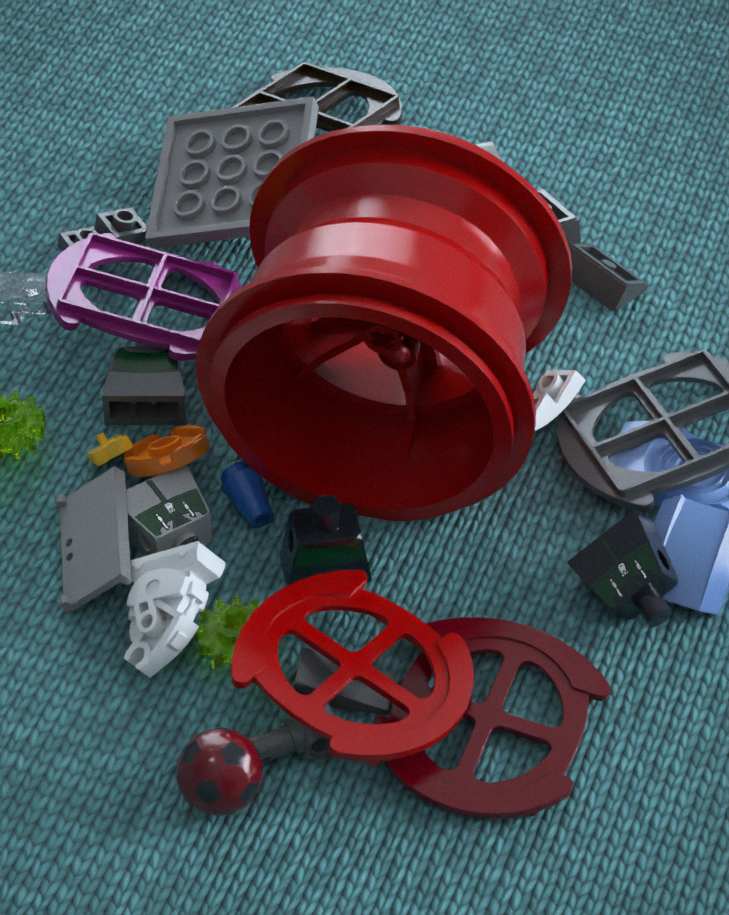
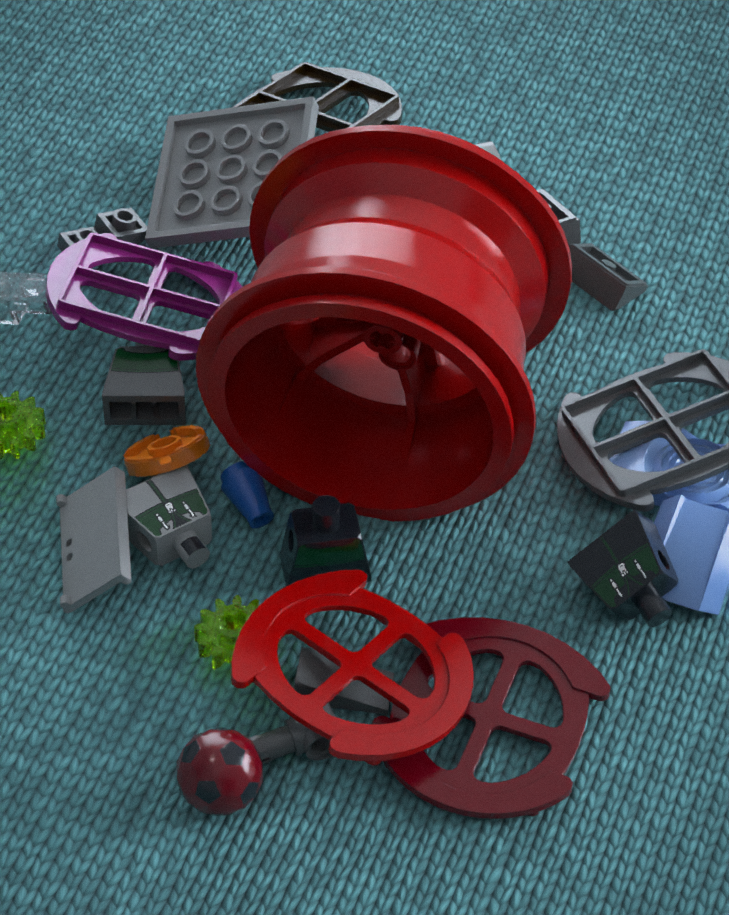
yellow piece [86,432,133,466] -> none
white piece [124,541,225,678] -> none
white slope [533,370,586,431] -> none

